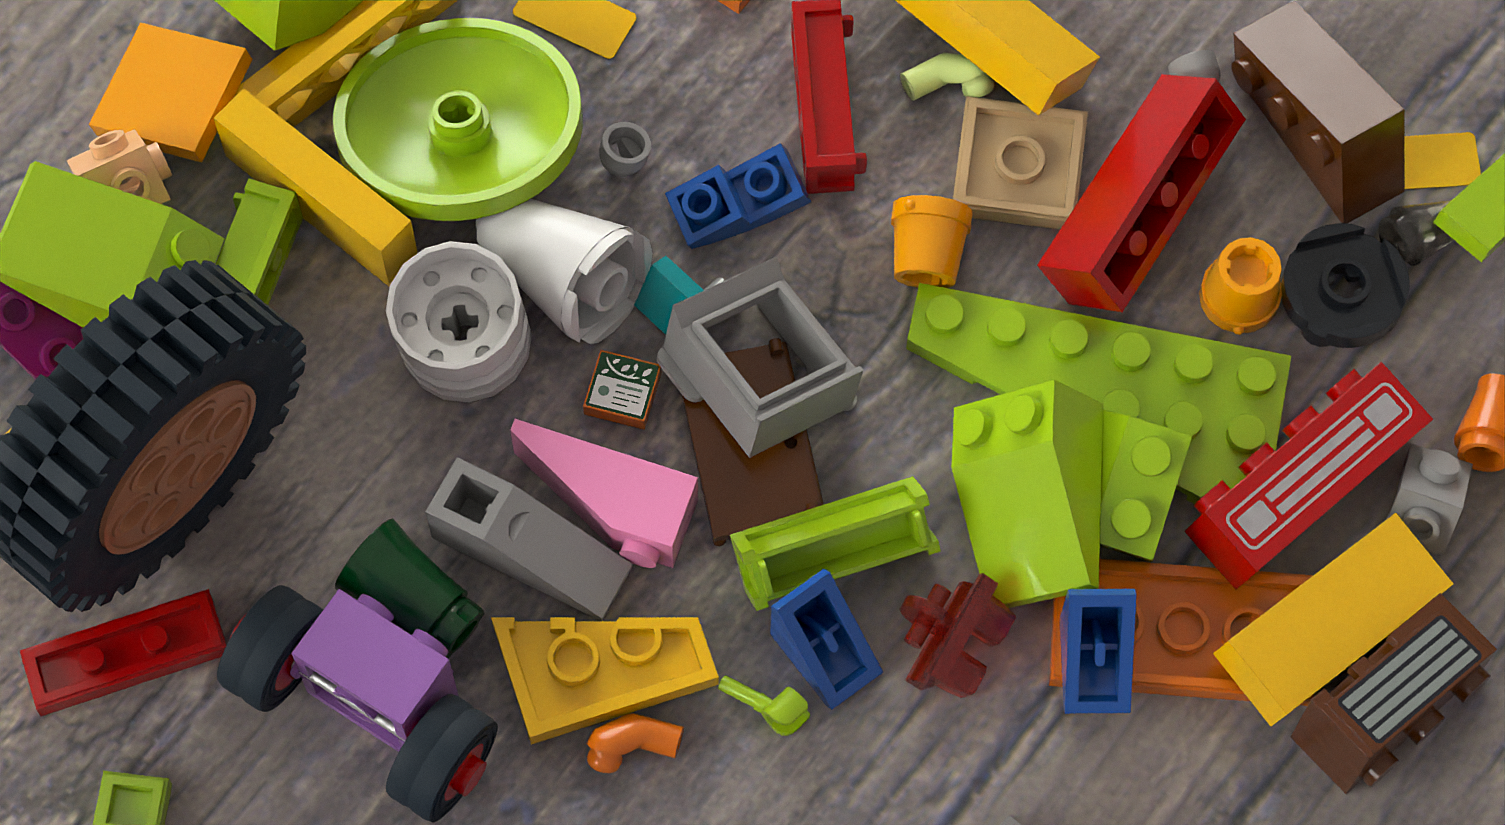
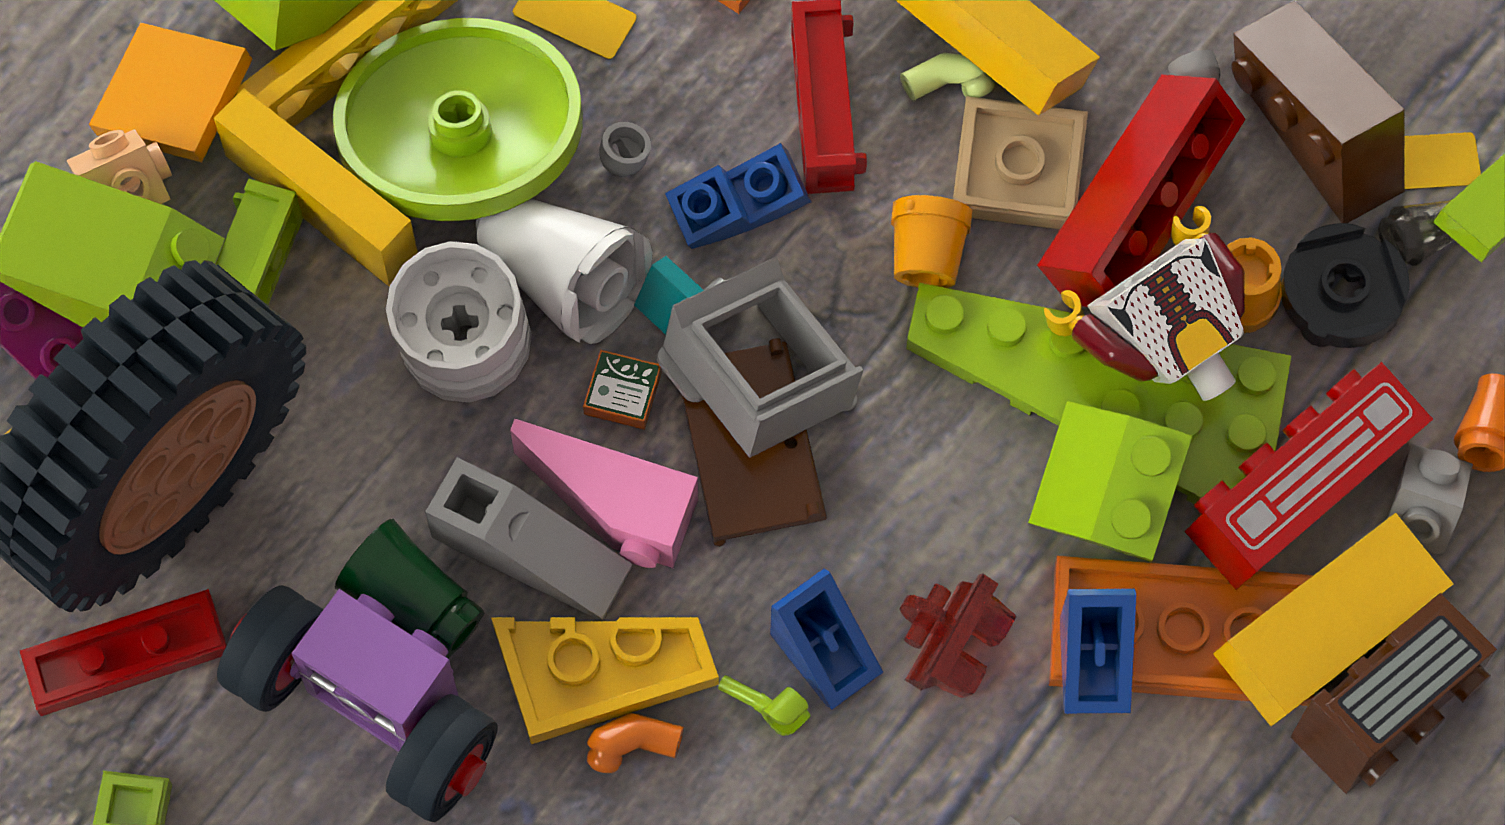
lime container [730,476,941,611] -> none
lime slope [951,379,1103,611] -> none
none -> torso [1044,206,1245,401]

